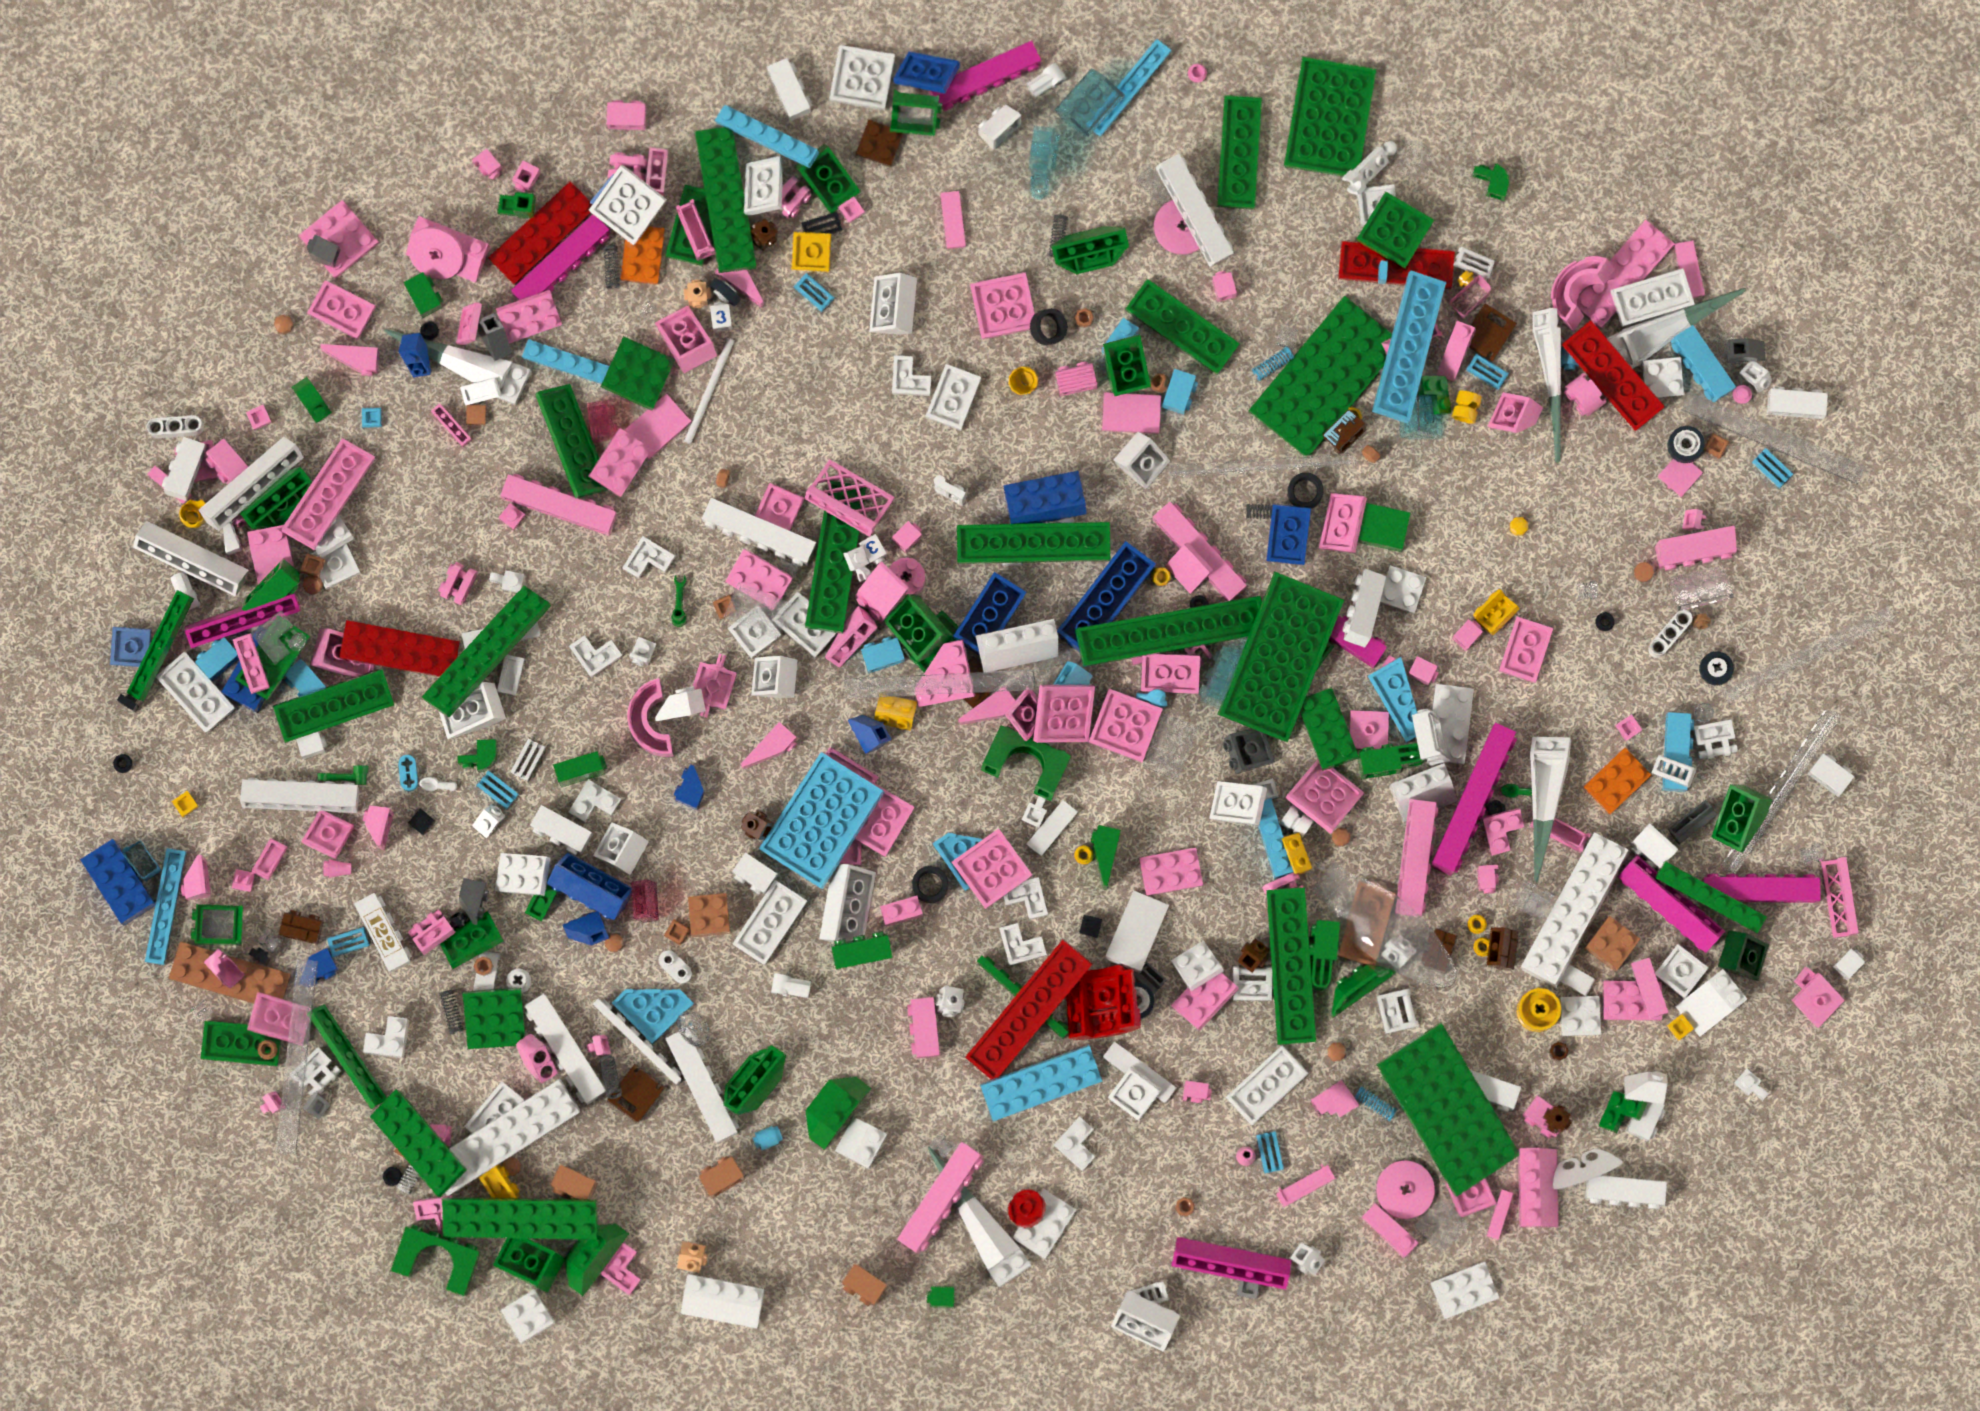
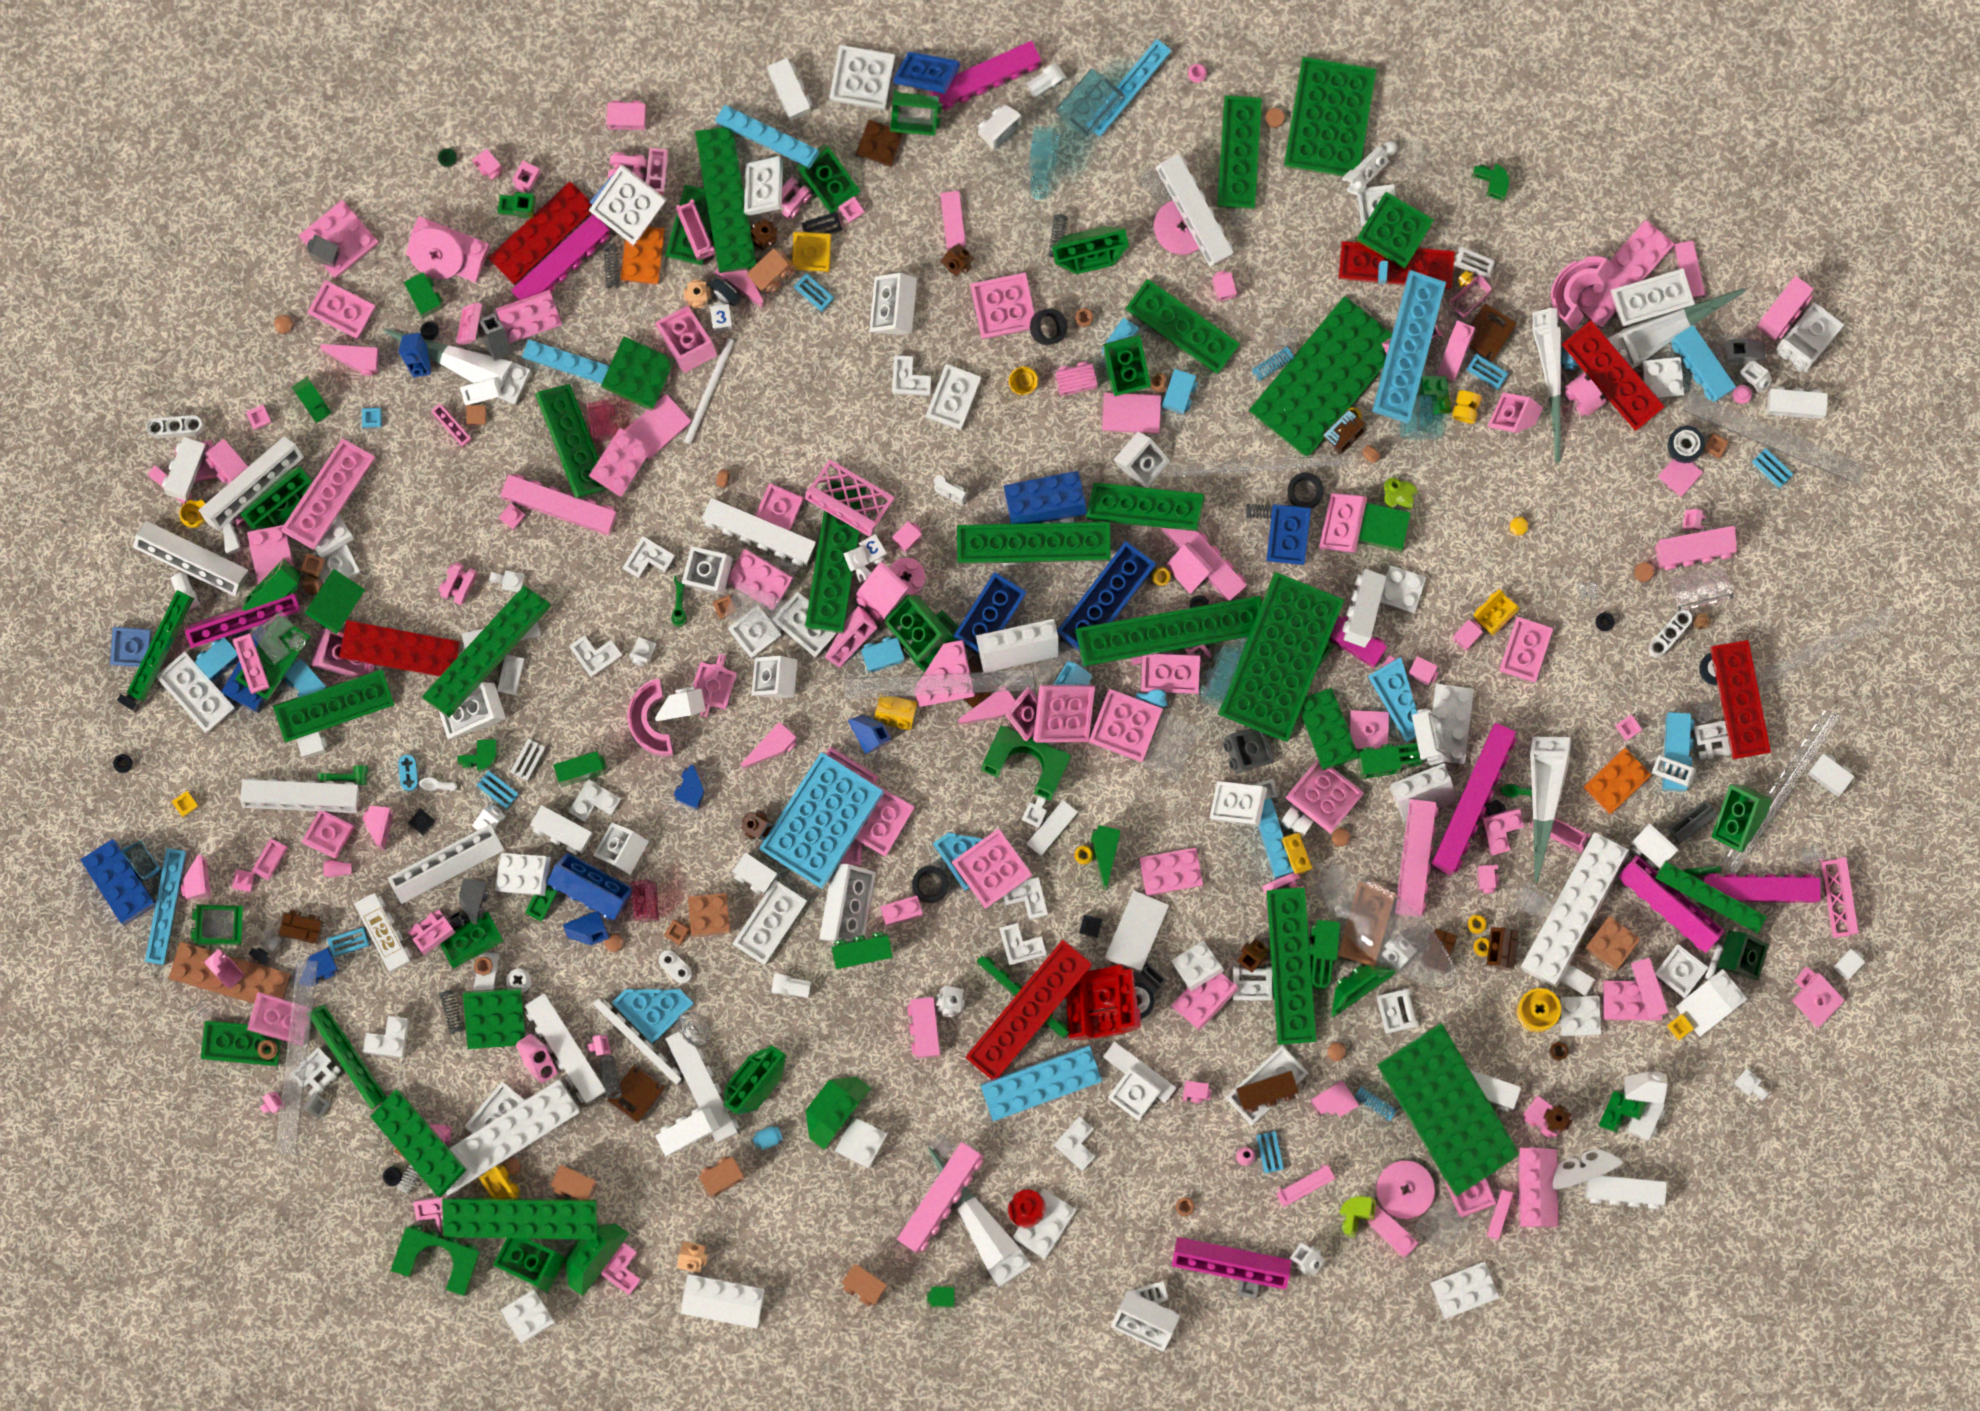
none -> green tile [305,568,365,634]
none -> white brick [388,824,504,904]
none -> dark green tile [438,148,457,168]
none -> white brick [655,1107,720,1156]
none -> white brick [682,546,733,595]
none -> nougat brick [746,248,797,293]
none -> reddish brown brick [940,243,975,277]
none -> green plate [1086,482,1205,532]
none -> reddish brown brick [1236,1070,1299,1114]
none -> nougat tile [1265,108,1284,128]
none -> lime brick [1339,1196,1377,1238]
none -> lime plate [1384,477,1418,509]
none -> green piece [1684,866,1722,876]
none -> white piece [1705,944,1724,979]
none -> red plate [1710,640,1771,760]
none -> bright pink brick [1756,275,1813,341]
none -> white bracket [1776,302,1844,372]

